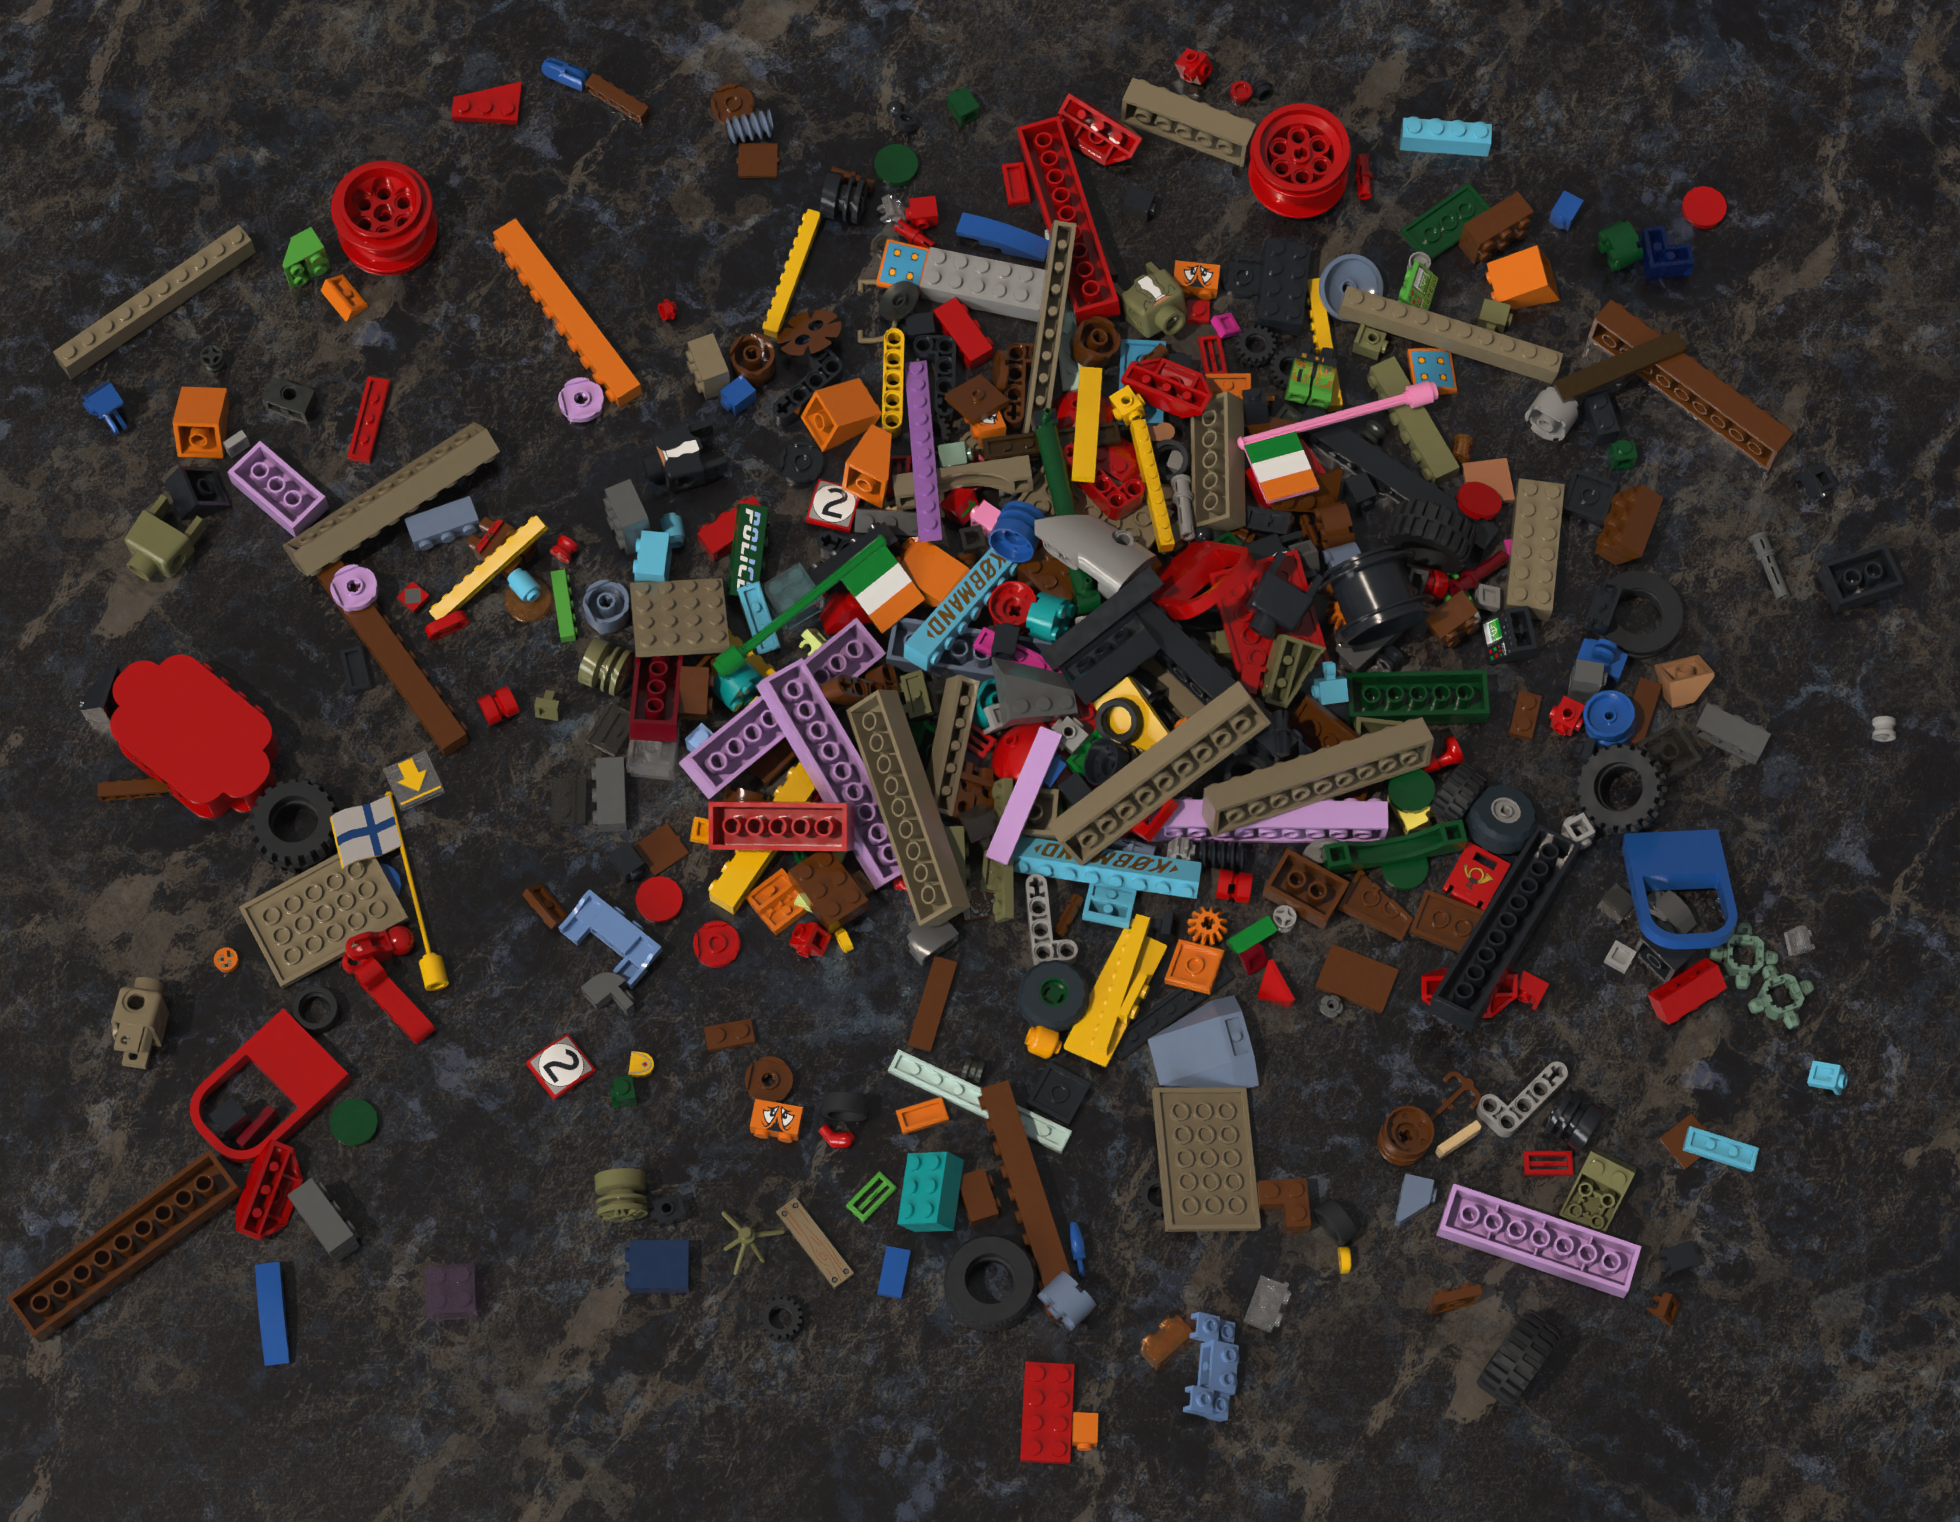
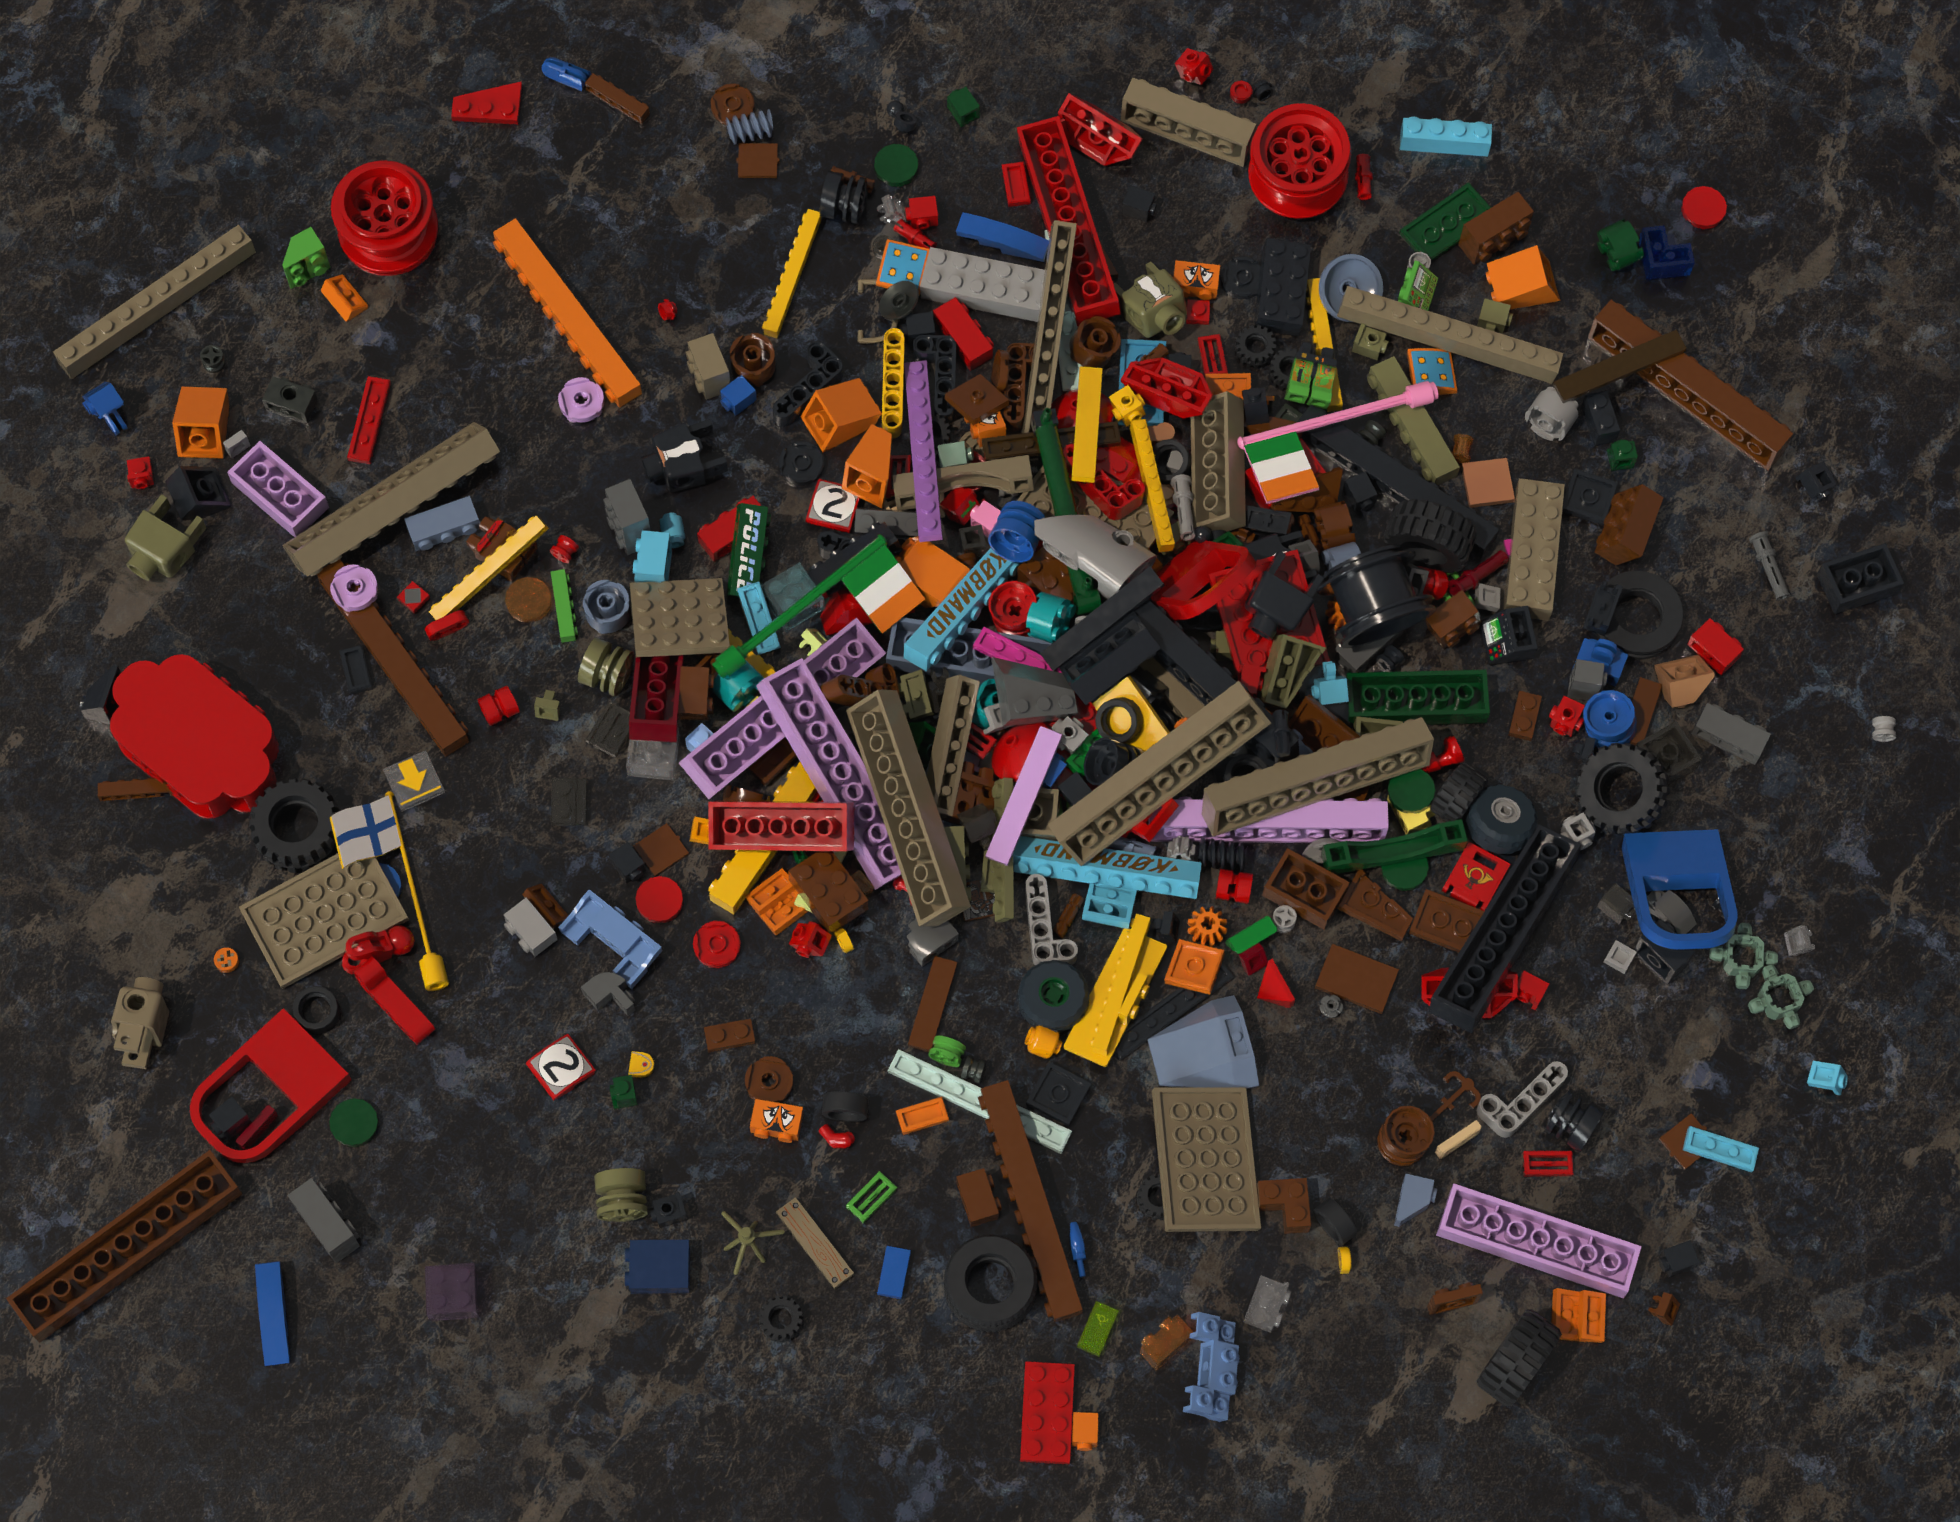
red wedge [236,1139,303,1240] -> none
medium azure brick [507,568,541,602] -> none
dark grey brick [591,757,628,832] -> none
reddish brown piece [777,310,841,356] -> none
teal brick [897,1152,964,1232] -> none
black brick [991,623,1020,662] -> none
sand blue brick [1037,1271,1096,1331] -> none
dark pink tile [1210,312,1241,339] -> none
red tile [1456,481,1502,521] -> none
blue brick [1549,190,1584,231] -> none
olive slope [1559,1146,1637,1234] -> none
red brick [1648,958,1727,1024] -> none
none -> red bracket [127,456,154,489]
none -> light grey brick [504,898,558,957]
none -> bright green wheel [928,1036,966,1067]
none -> clear neon green tile [1077,1301,1119,1357]
none -> orange slope [1552,1288,1606,1343]
none -> red brick [1687,618,1744,675]

